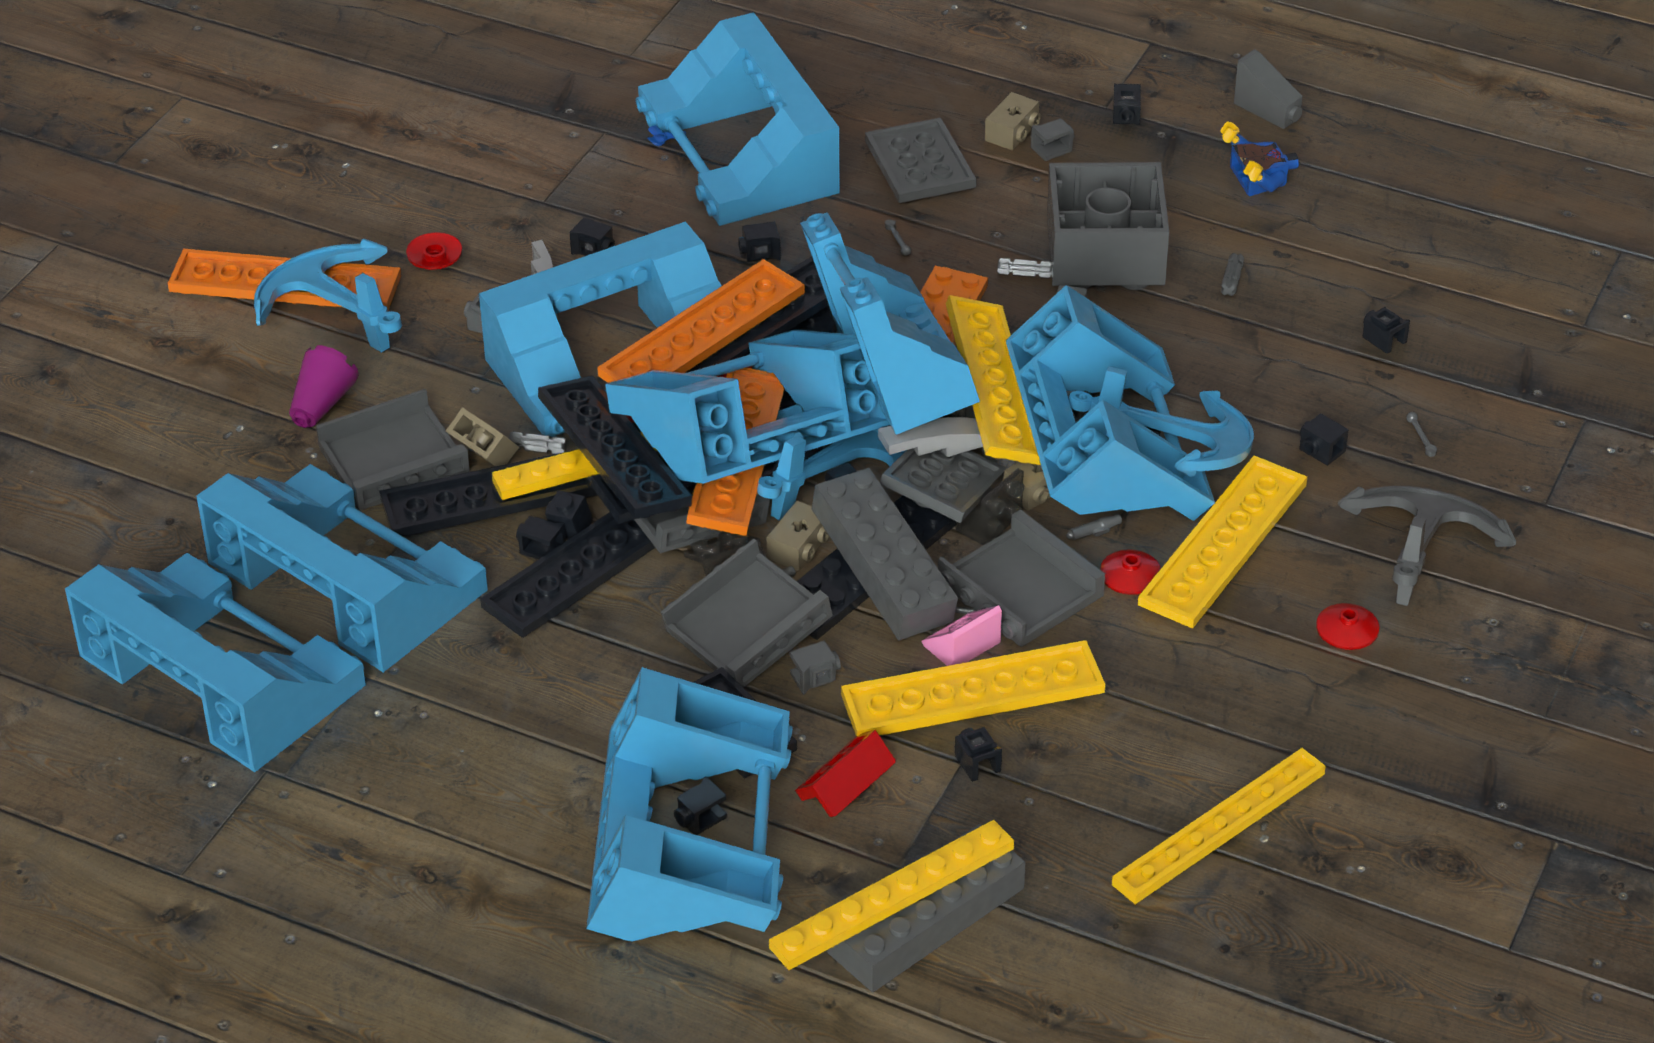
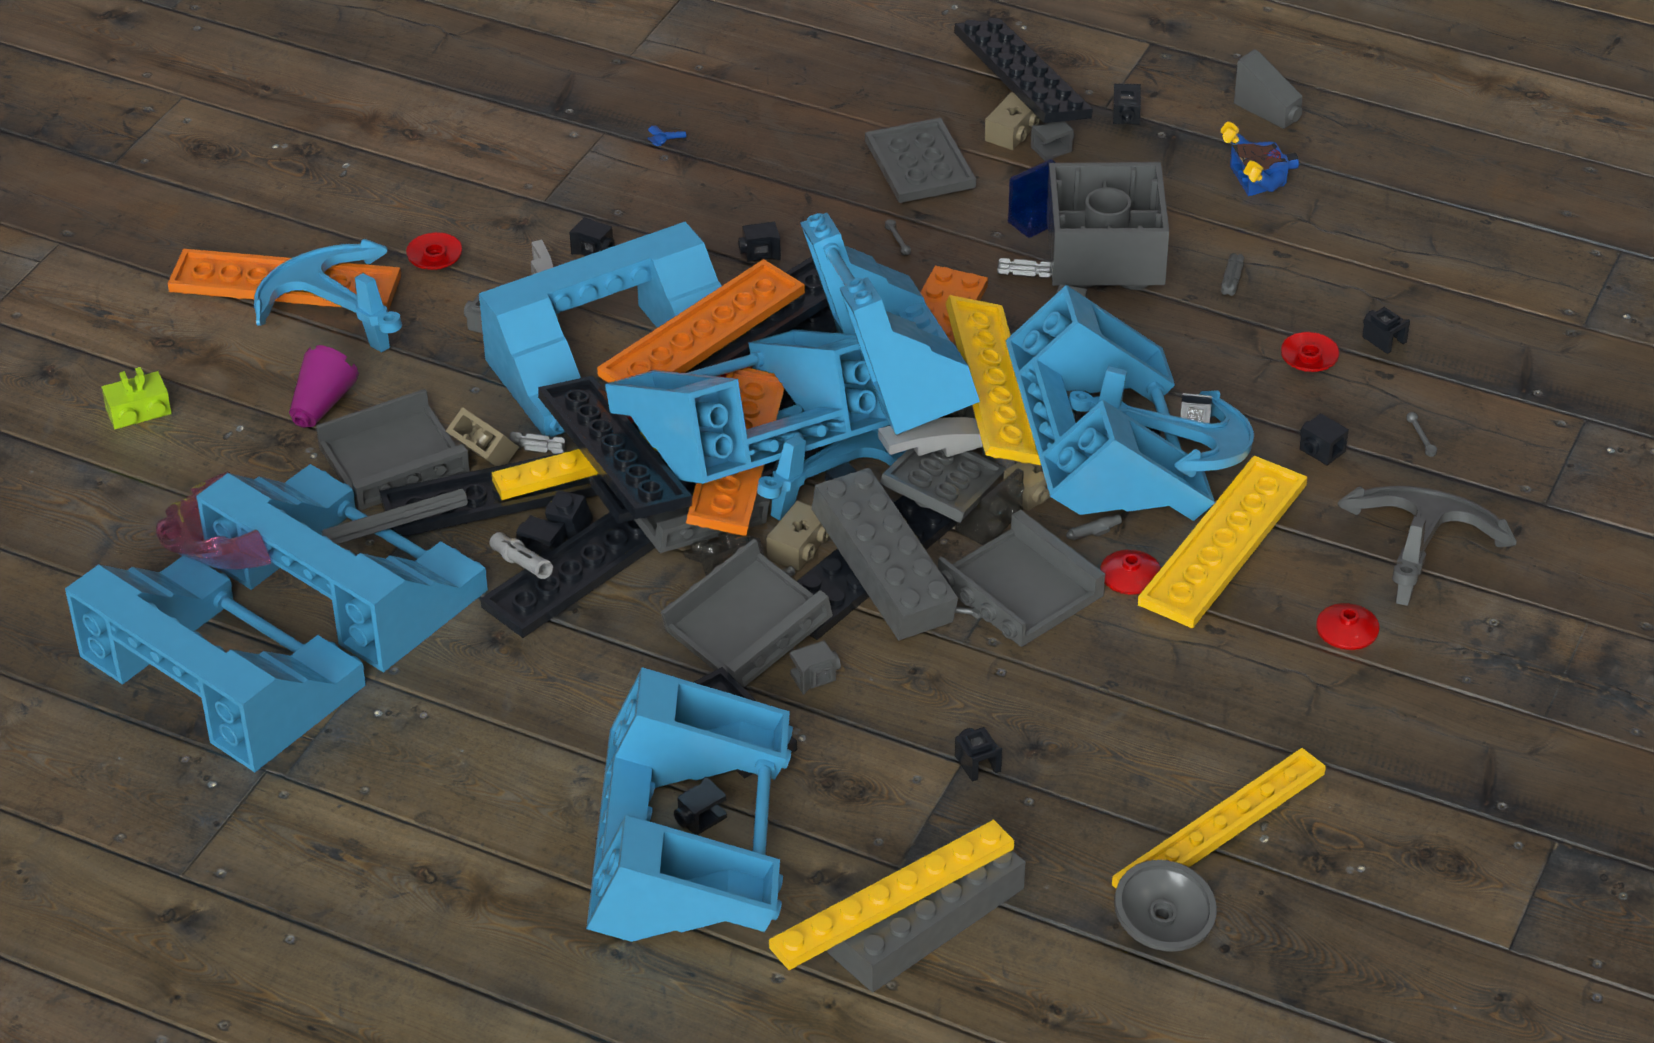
dark azure brick [636,12,840,226] -> none
red panel [795,730,896,817] -> none
yellow plate [841,640,1105,736] -> none
bright pink slope [921,605,1002,666] -> none
none -> lime brick [101,367,172,429]
none -> clear pink windscreen [156,471,271,569]
none -> dark grey axle [322,489,468,544]
none -> light grey pin [489,532,553,579]
none -> black plate [954,18,1093,123]
none -> clear blue bracket [1008,159,1056,238]
none -> dark grey dish [1114,860,1217,952]
none -> window [1180,393,1212,423]
none -> red dish [1281,332,1339,372]

